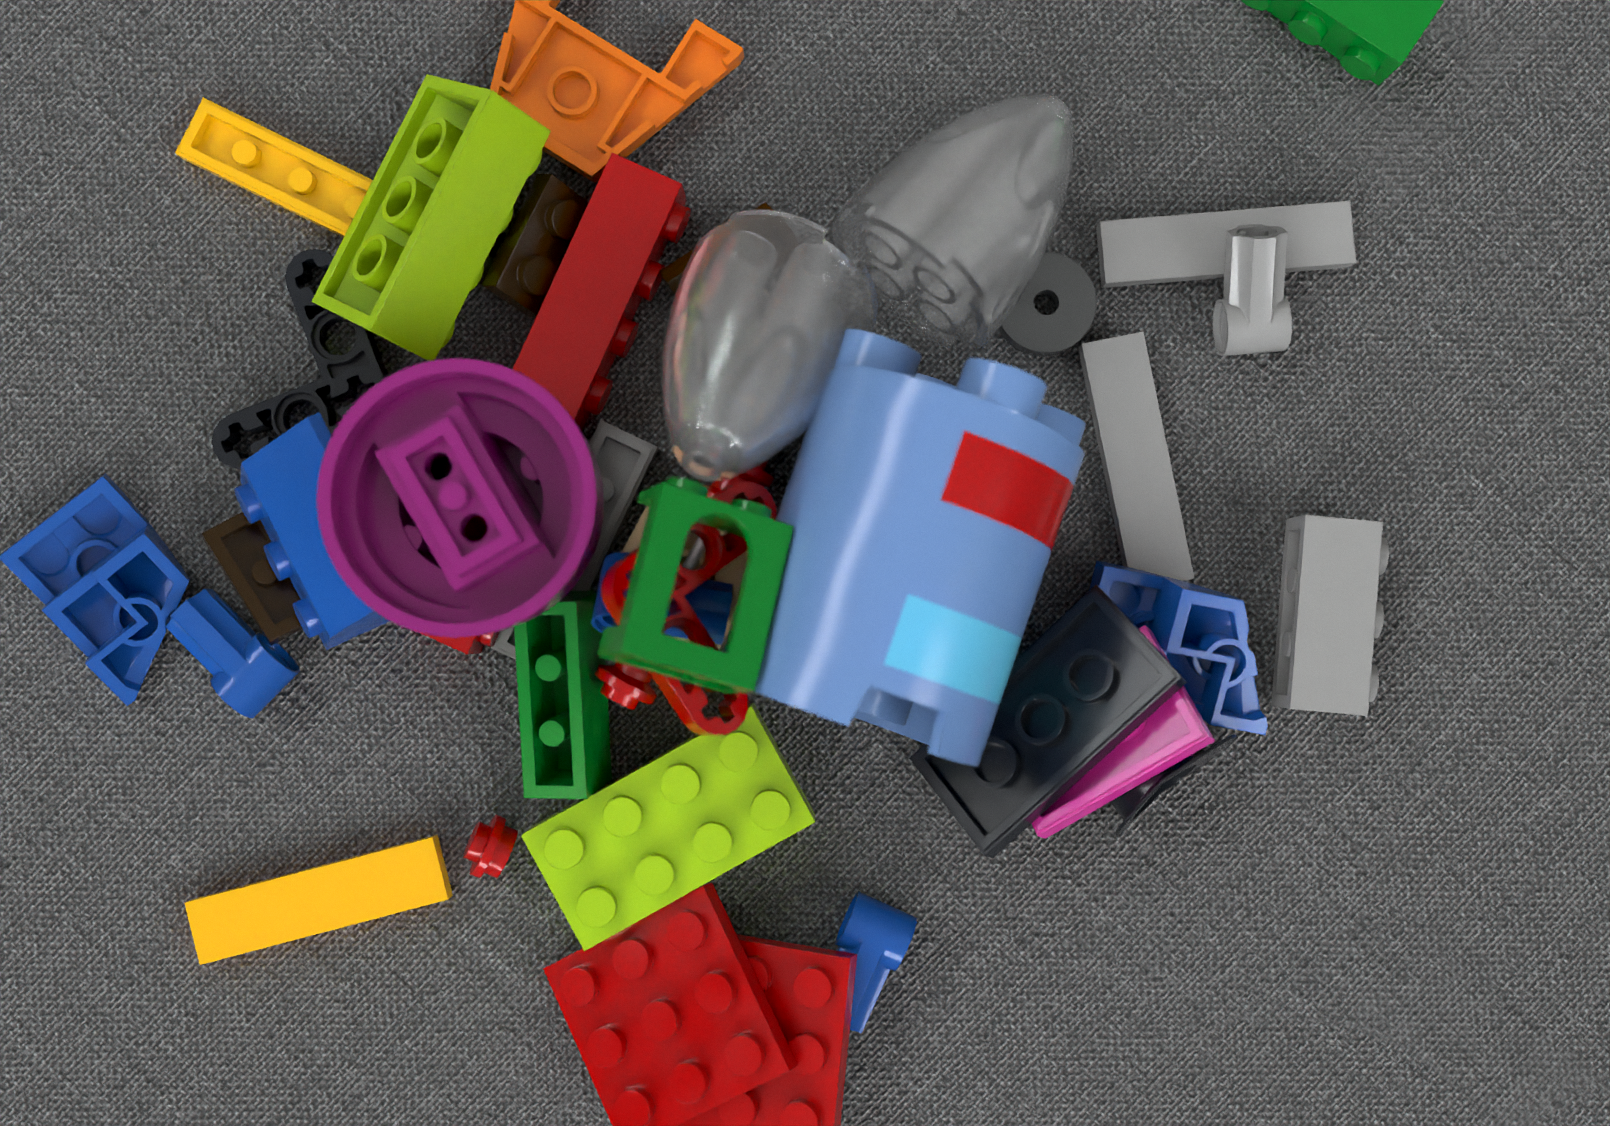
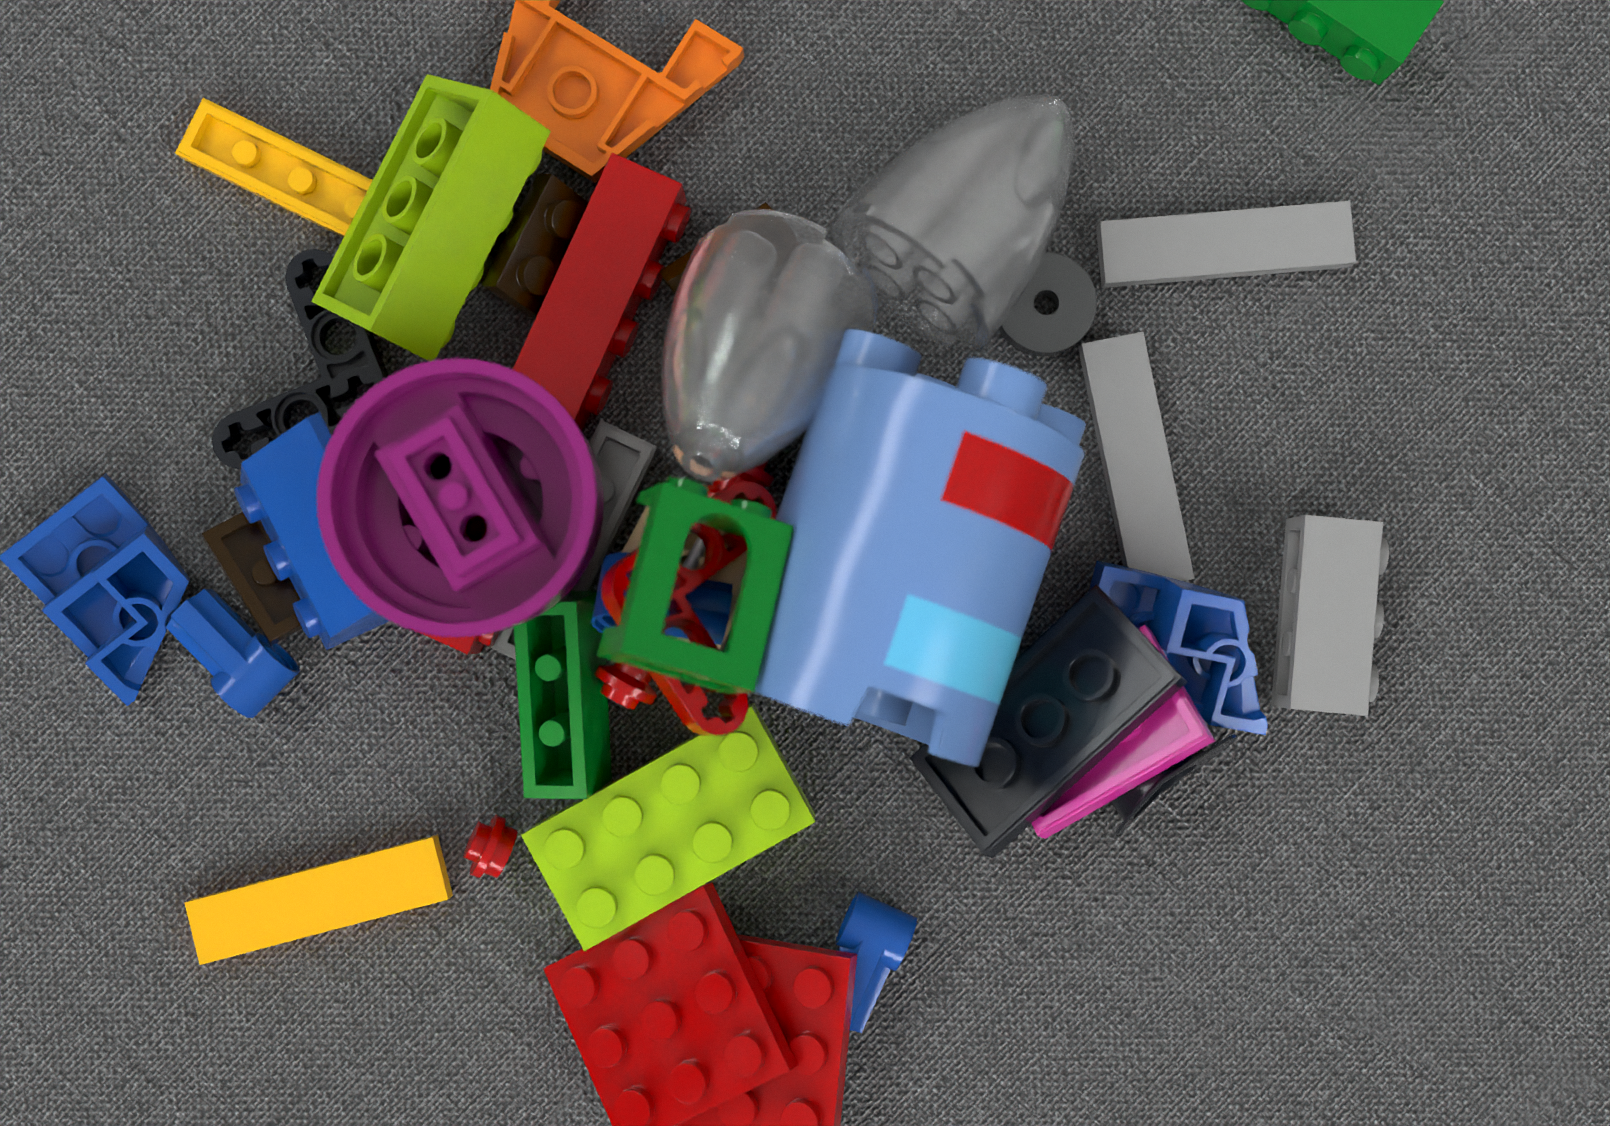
light grey piece [1213,224,1292,356] -> none

